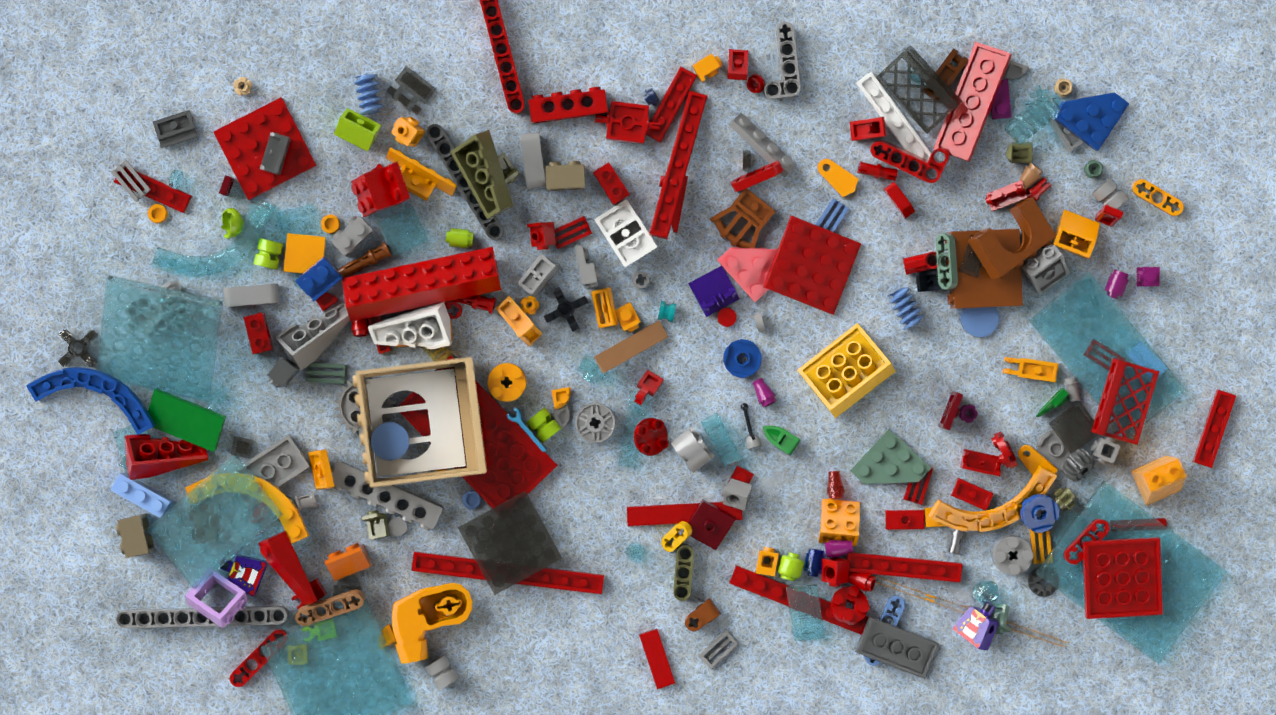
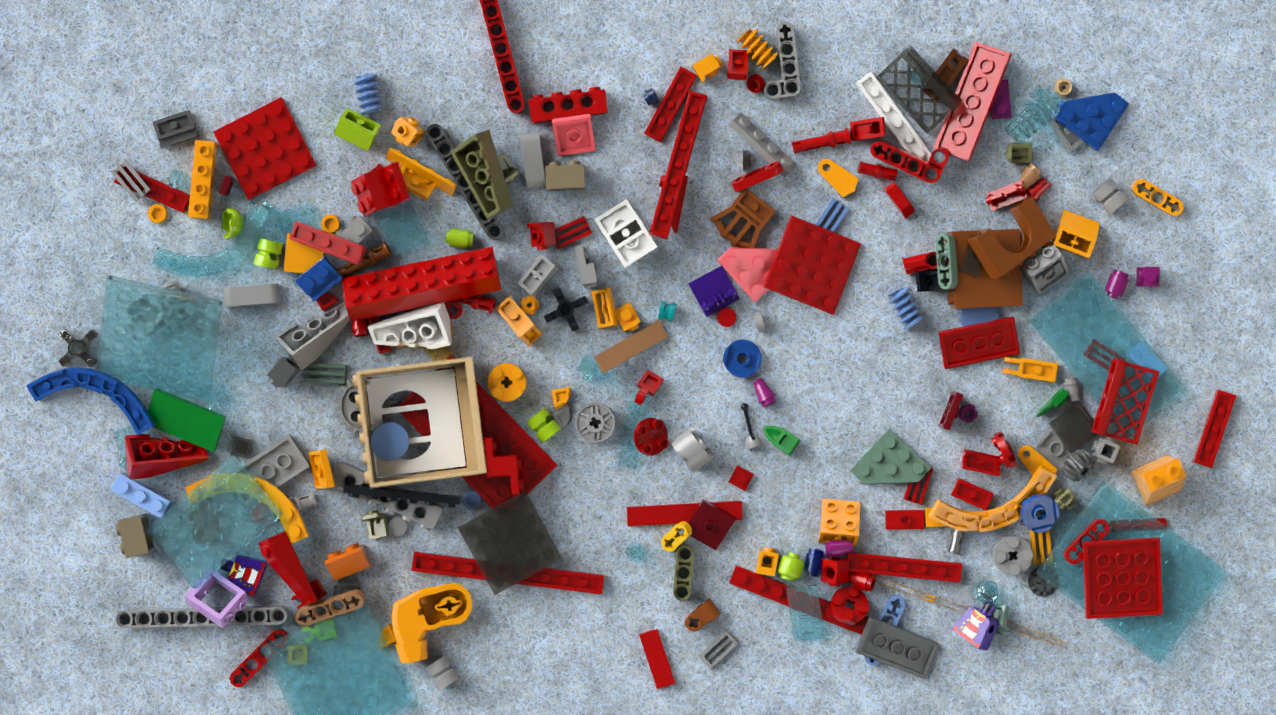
tan plate [233,77,252,95] -> none
red brick [243,312,274,354] -> none
dark grey hinge [259,132,291,175] -> none
clear smoke plate [386,66,437,115] -> none
dark azure flag [507,407,547,452] -> none
red brick [593,162,630,205] -> none
red plate [595,101,661,144] -> none
light grey bush [632,271,650,289] -> none
clear light blue beam [700,412,743,470] -> none
light grey brick [721,478,753,511] -> none
yellow slope [797,323,896,419] -> none
clear red cone [826,471,845,499] -> none
light grey tile [1004,60,1029,80] -> none
sand green plate [1084,160,1103,179] -> none
red tile [1094,205,1124,227] -> none
none -> light orange brick [188,140,218,220]
none -> red tile [289,221,366,265]
none -> black plate [343,484,461,508]
none -> red bracket [484,436,524,495]
none -> coral plate [552,114,596,156]
none -> light orange piece [737,28,779,70]
none -> red pin [792,127,851,154]
none -> red tile [938,316,1020,369]

